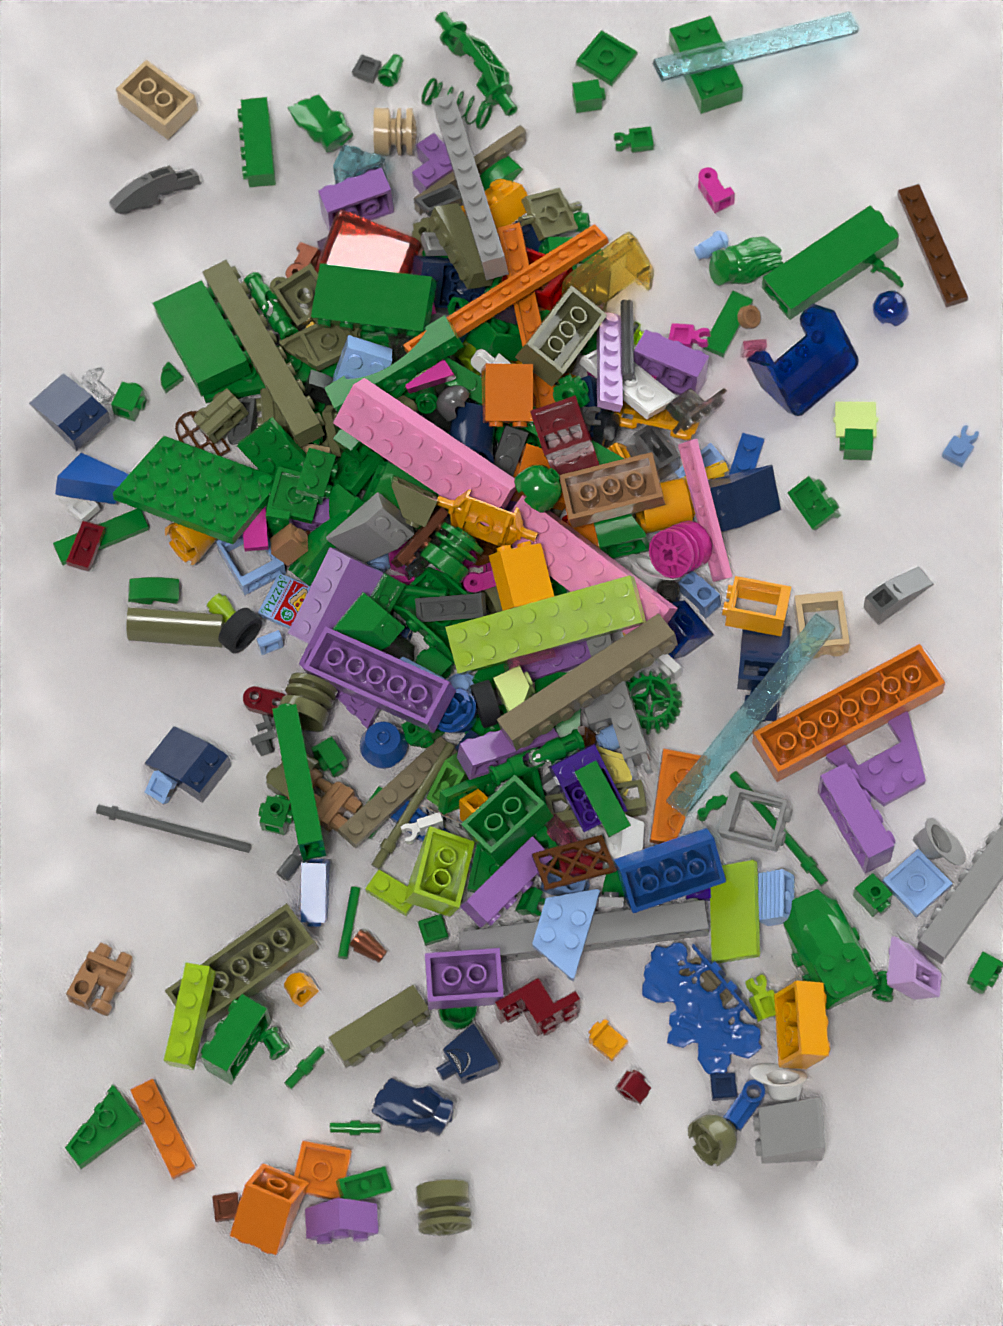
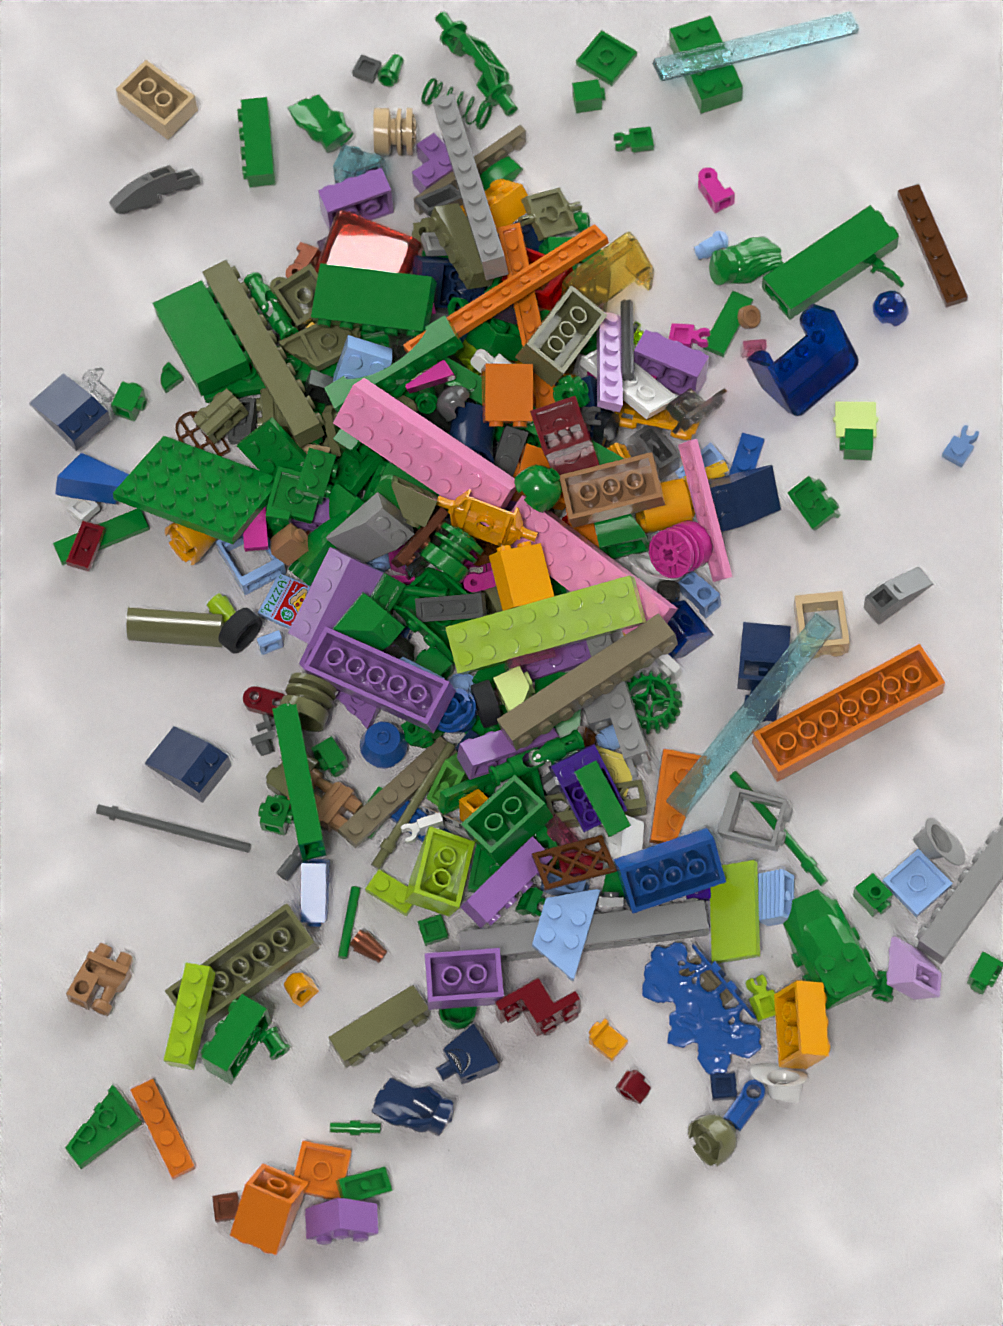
green slope [128,577,179,605] -> none
light blue plate [145,770,177,804] -> none
green bar [284,1046,325,1089] -> none
olive wheel [416,1179,472,1236] -> none
green piece [697,794,728,822] -> none
light orange window [722,576,791,636] -> none
light grey slope [753,1098,825,1164] -> none
medium lavender brick [818,763,896,874] -> none
medium lavender wing [826,711,926,807] -> none

